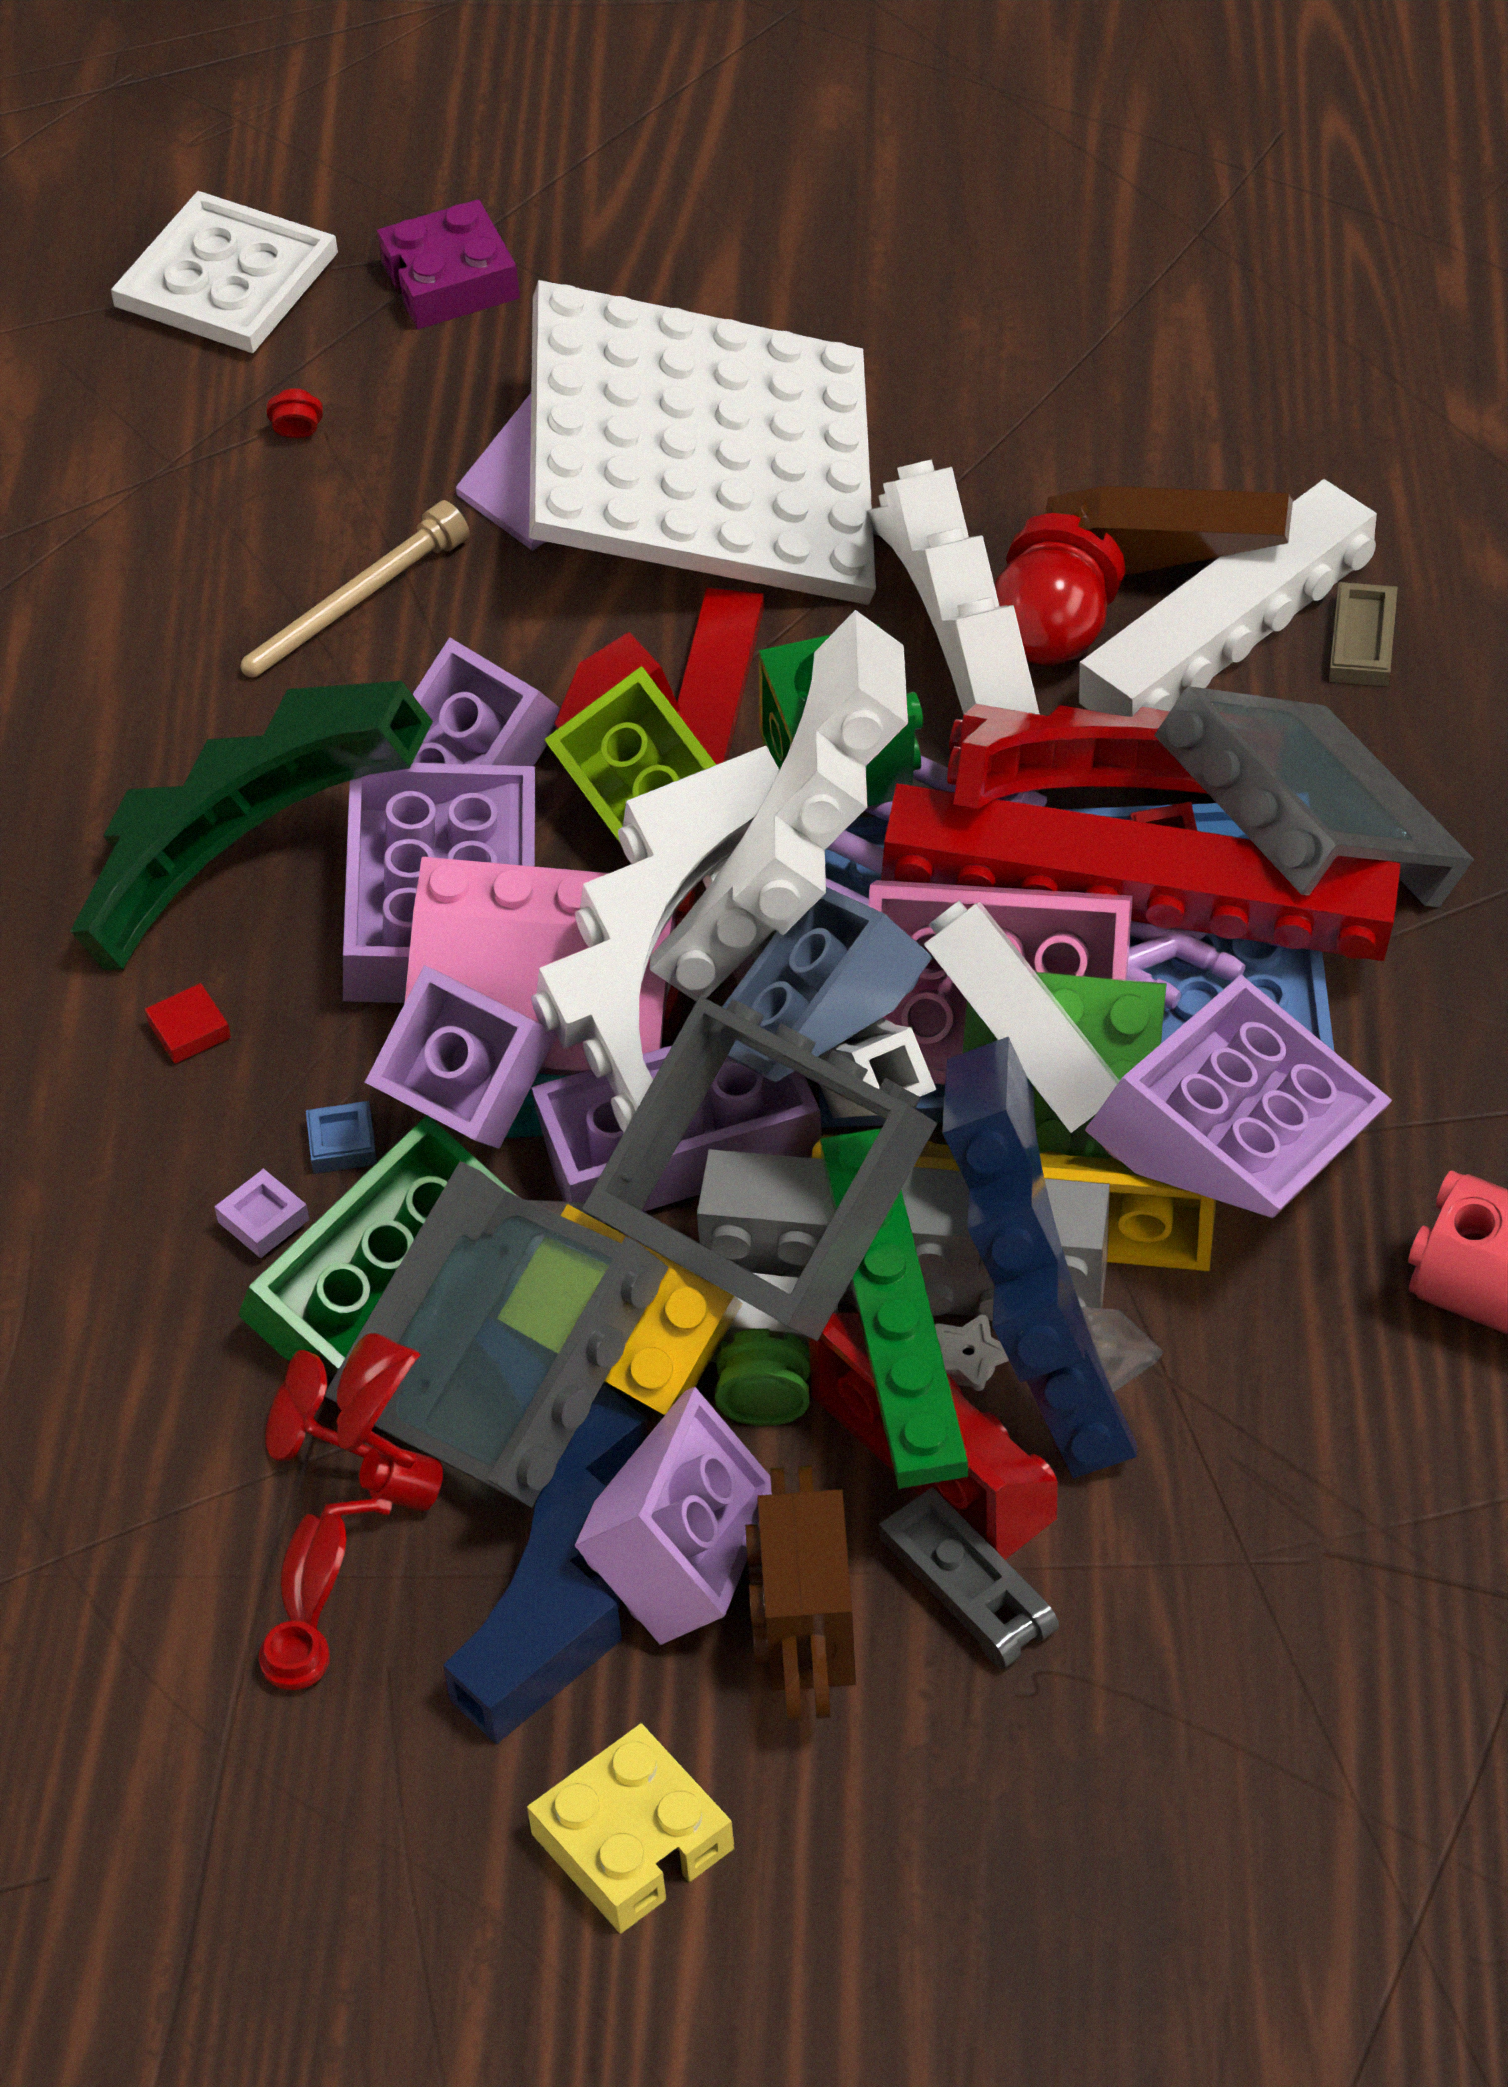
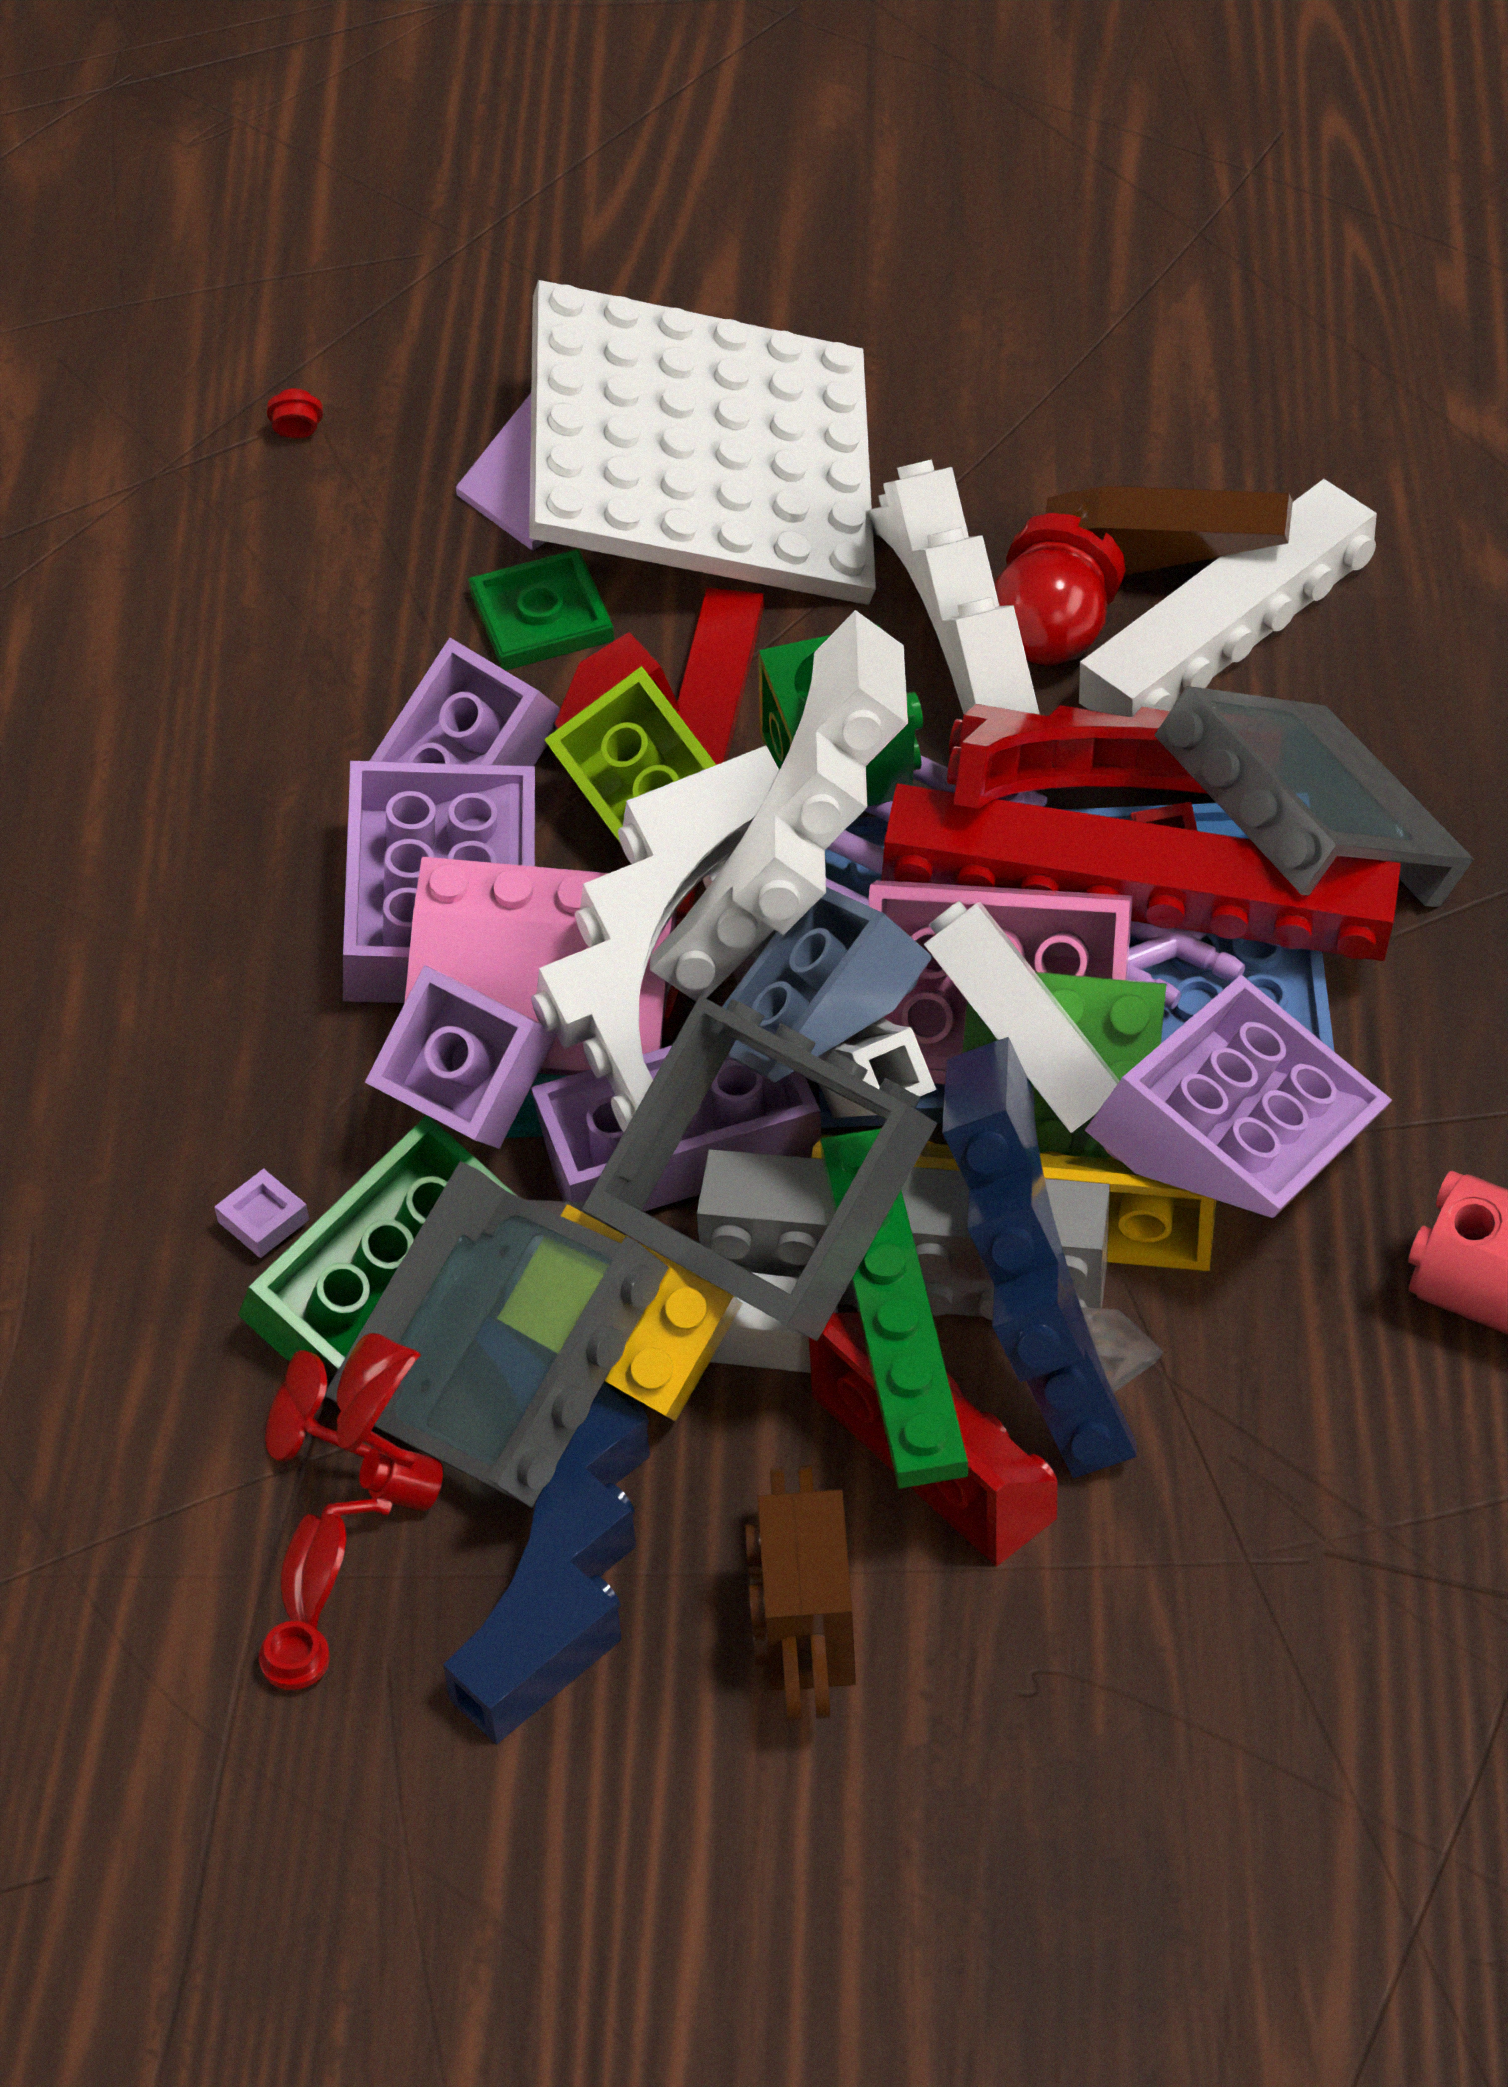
dark green arch [70,680,433,970] -> none
white plate [111,191,338,353] -> none
red tile [145,983,231,1064] -> none
tan piece [241,500,470,678] -> none
medium blue tile [306,1101,377,1174] -> none
magenta piece [377,199,520,330] -> none
light yellow piece [527,1723,734,1934] -> none
lavender slope [575,1387,772,1645] -> none
bright green wheel [715,1328,811,1426] -> none
dark grey plate [879,1487,1059,1669] -> none
white plate [935,1314,1009,1391] -> none
dark tan tile [1329,582,1398,687] -> none
none -> green tile [468,549,615,671]

